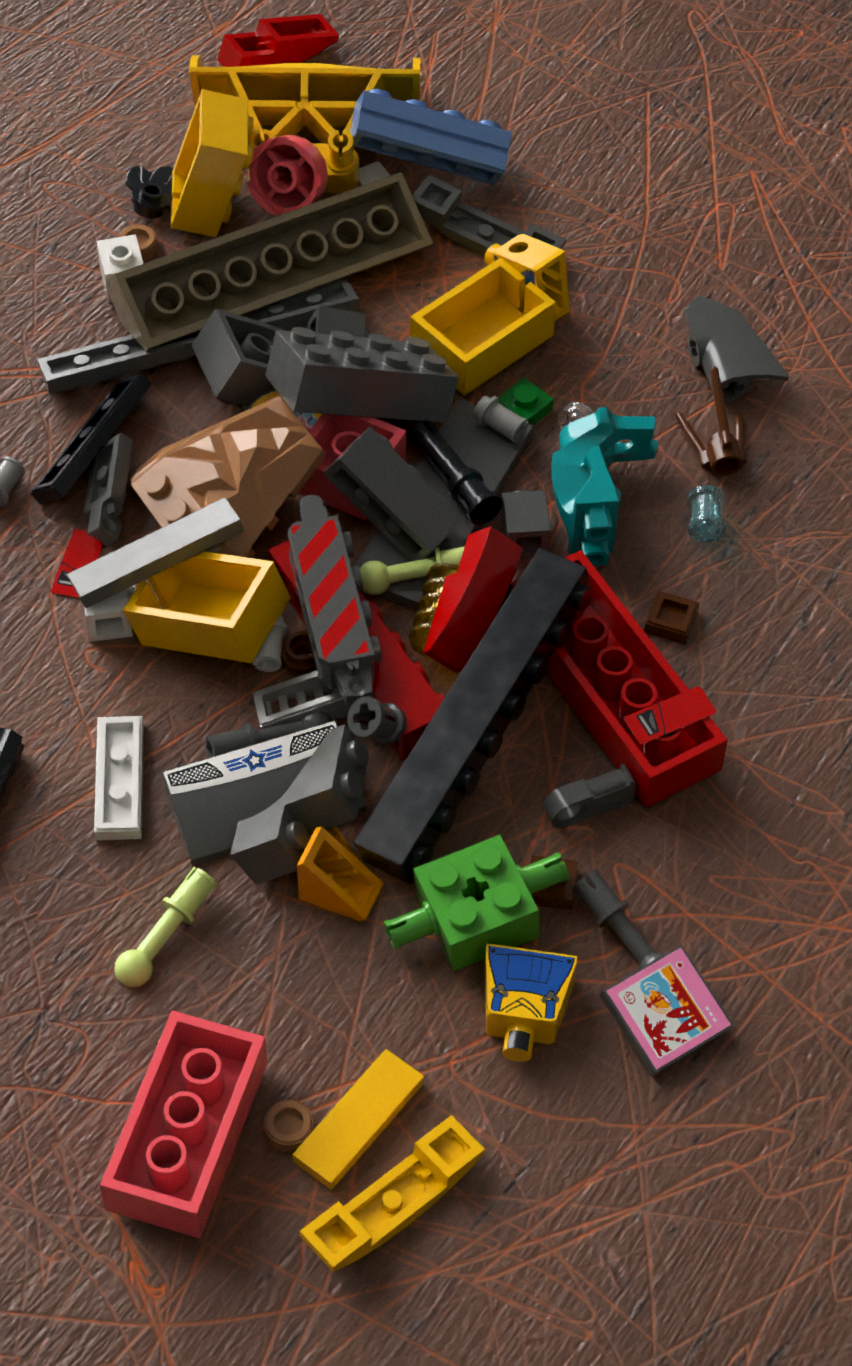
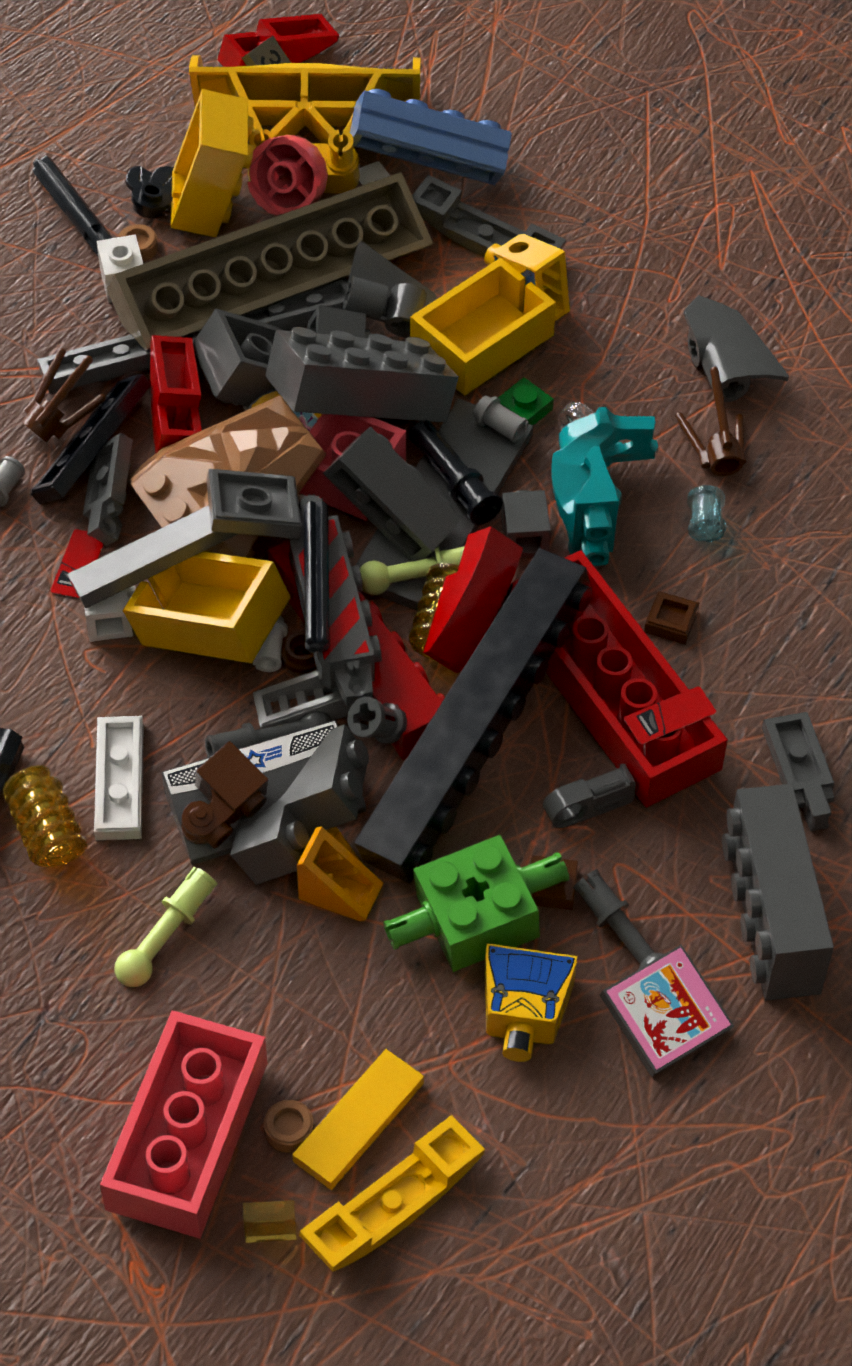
none -> clear yellow piece [3,765,87,867]
none -> reddish brown plant [21,348,106,443]
none -> black axle [33,156,113,256]
none -> red slope [150,335,202,454]
none -> reddish brown brick [181,741,268,849]
none -> dark grey tile [207,469,302,539]
none -> dark grey tile [242,36,291,66]
none -> clear yellow tile [243,1200,297,1243]
none -> black axle [304,501,330,653]
none -> dark grey panel [343,242,437,338]
none -> dark grey brick [722,783,834,1001]
none -> dark grey hinge [762,712,834,831]

